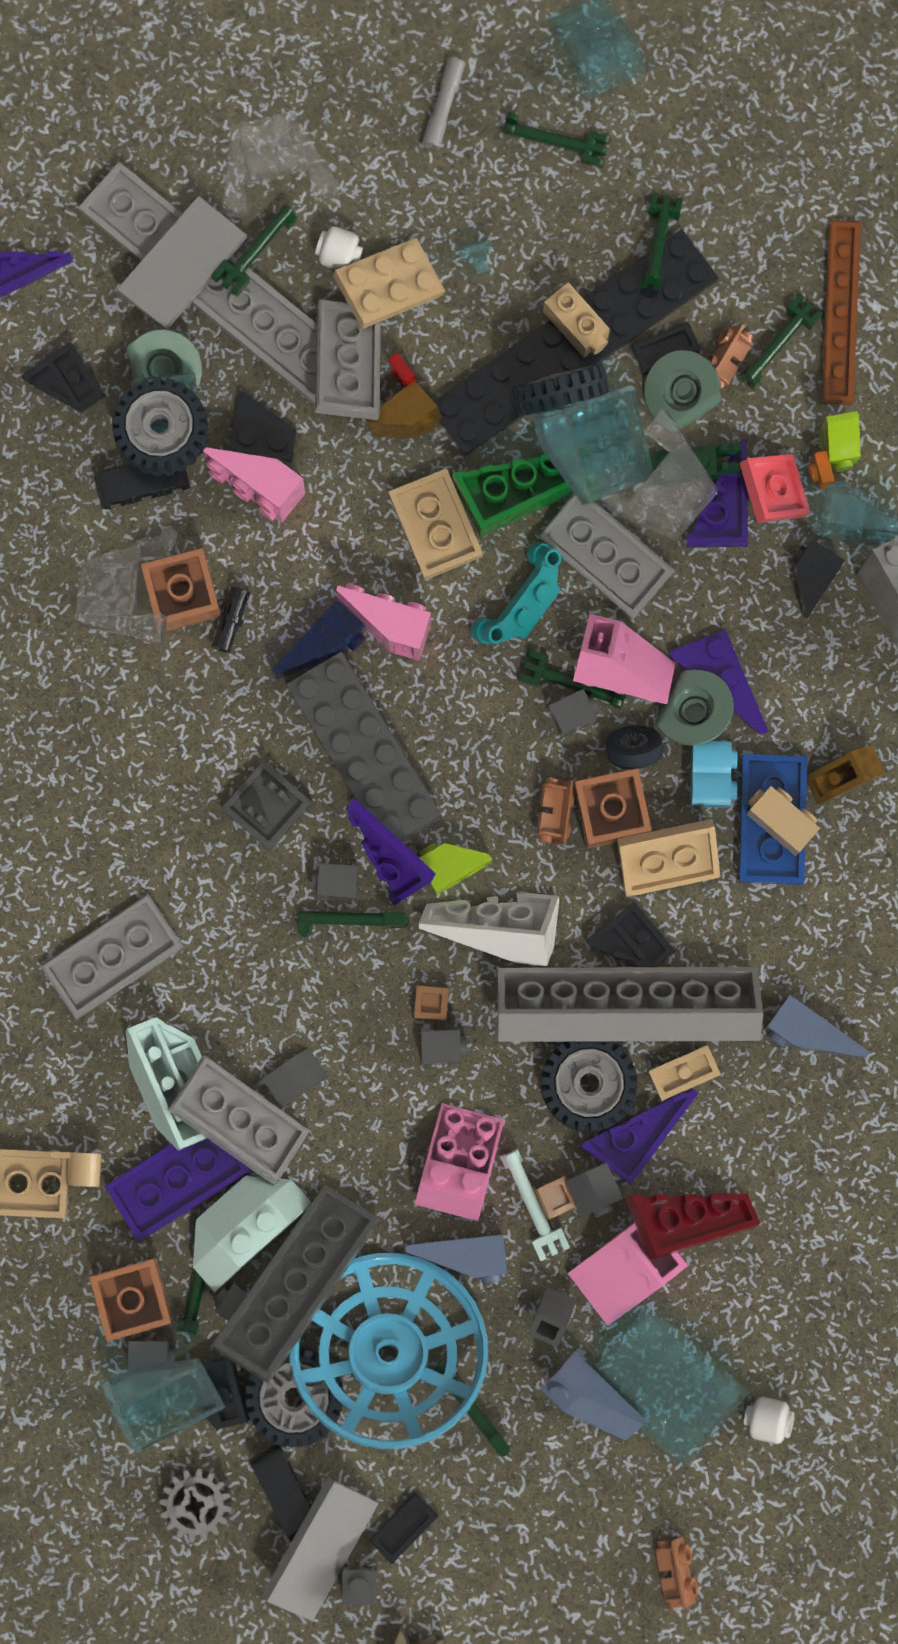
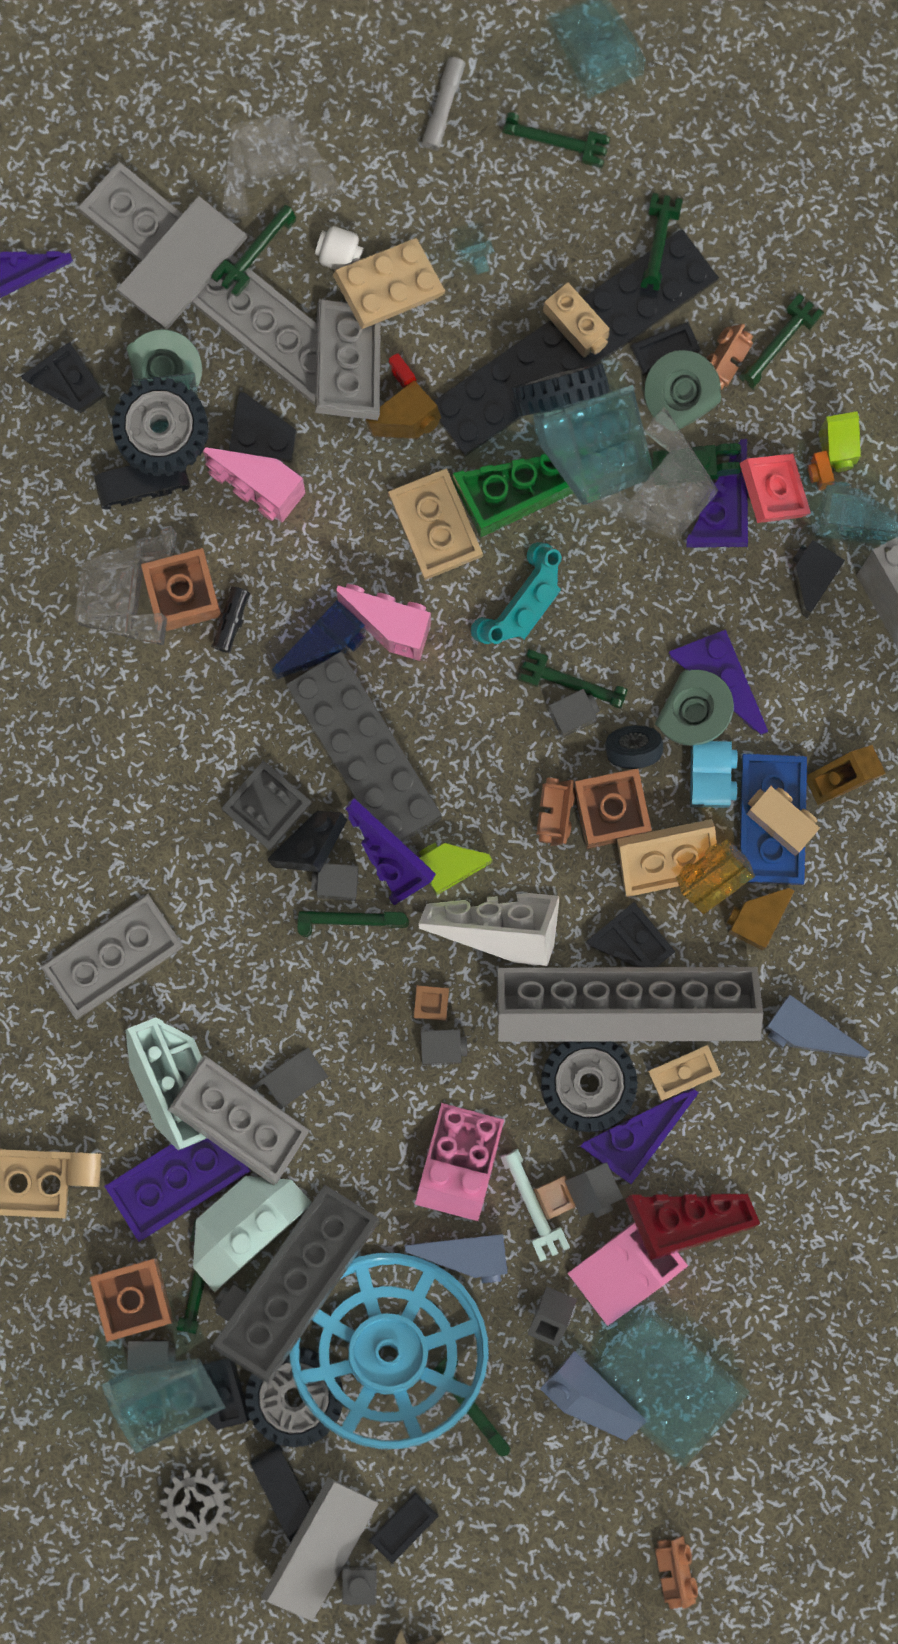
light grey tile [538,488,675,619] -> none
bright pink slope [573,614,675,704] -> none
white head [744,1397,795,1444] -> none
dark orange tile [821,220,861,406] -> none
none -> black wing [267,810,347,872]
none -> clear yellow brick [676,839,755,914]
none -> pearl gold slope [727,888,794,951]

